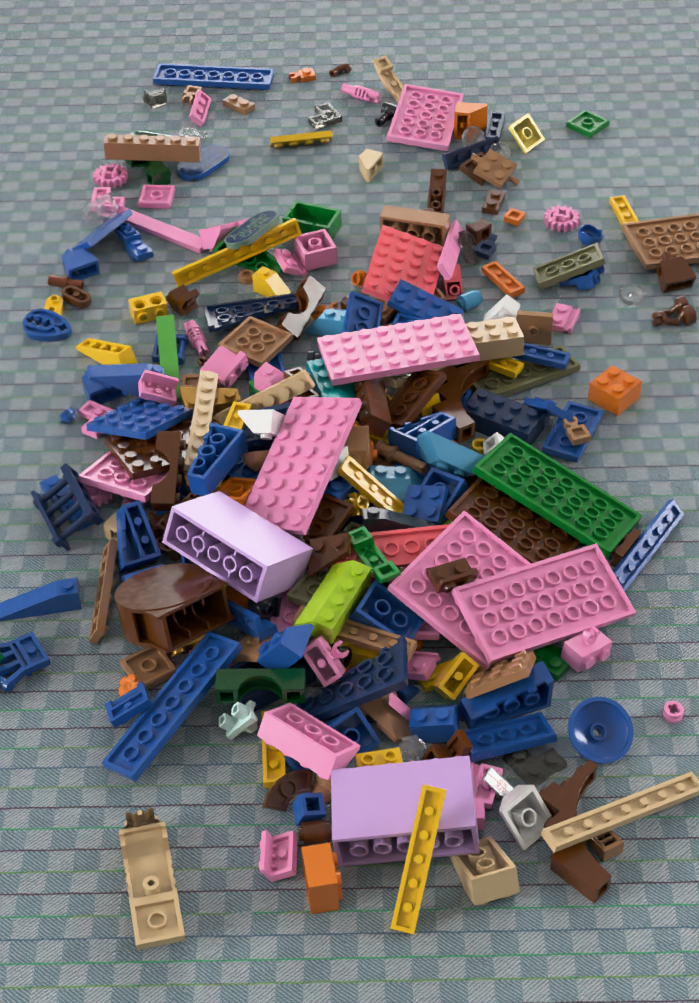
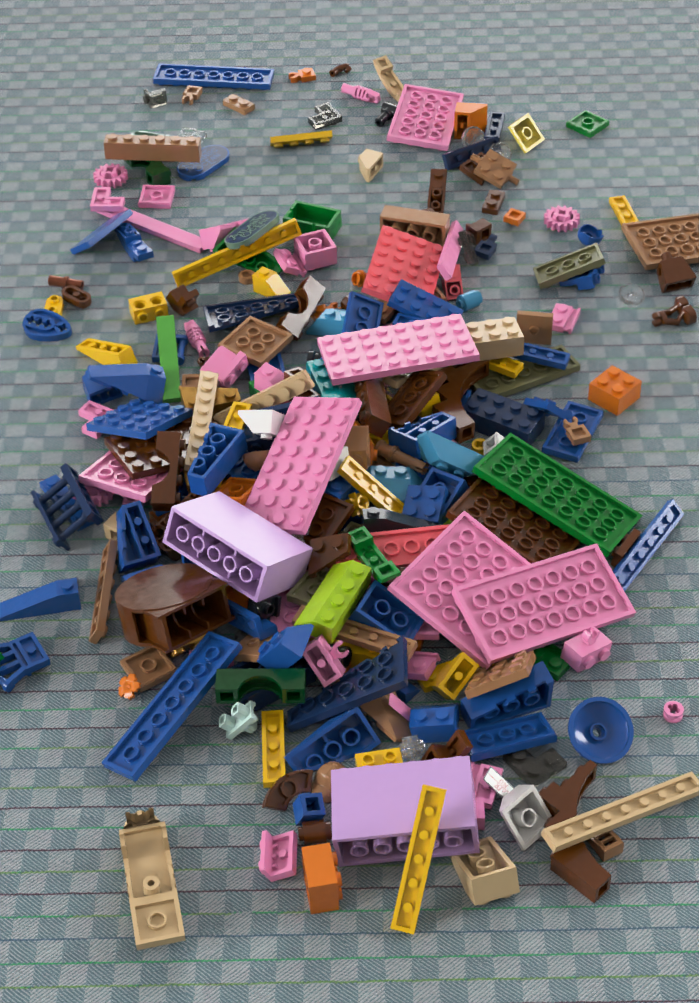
blue plate [59,406,78,423] -> none
blue torso [62,248,100,280] -> none
clear brick [80,193,120,228] -> none
blue plate [105,681,153,728] -> none
bright pink bracket [138,370,179,406] -> none
bright pink plate [189,90,212,127] -> none
bright pink slope [257,703,361,780] -> none
reddish brown bracket [426,558,479,594] -> none
orange plate [482,261,525,298] -> none
white brick [483,295,521,321] -> none

